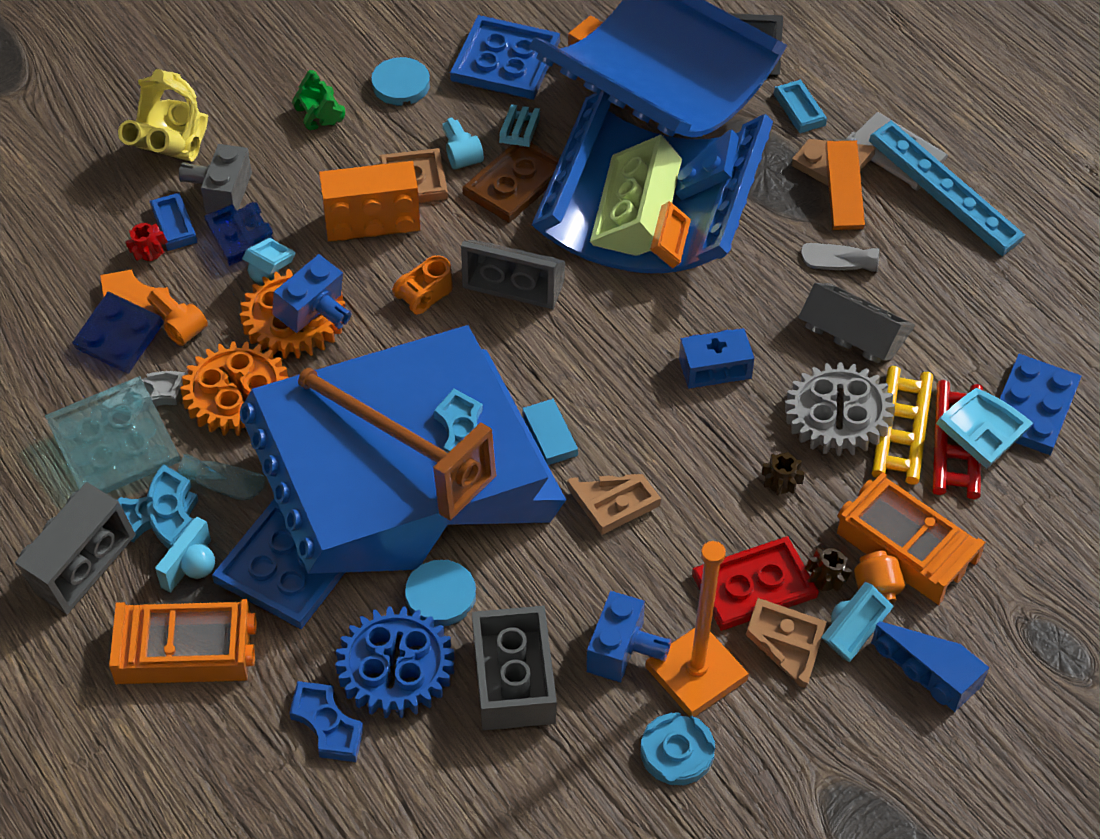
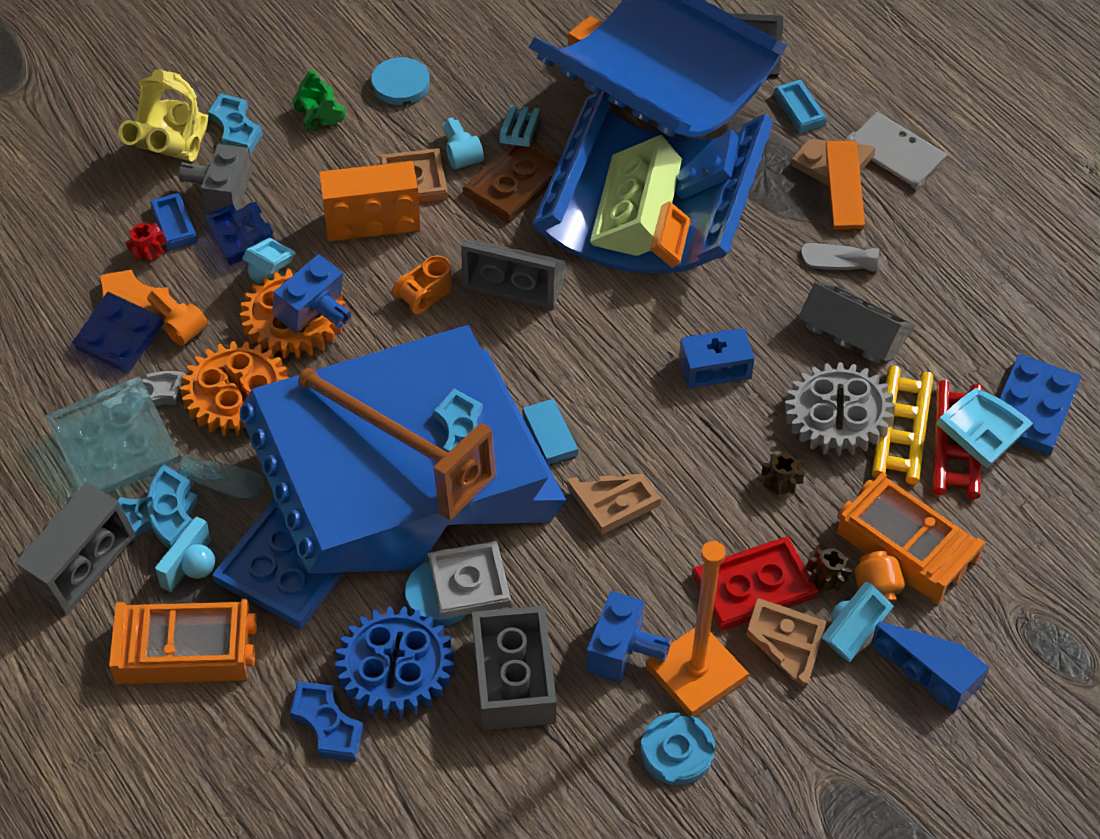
blue plate [450,15,560,100] -> none
dark azure tile [869,120,1025,256] -> none
none -> dark azure tile [207,93,263,155]
none -> light grey tile [428,541,511,619]

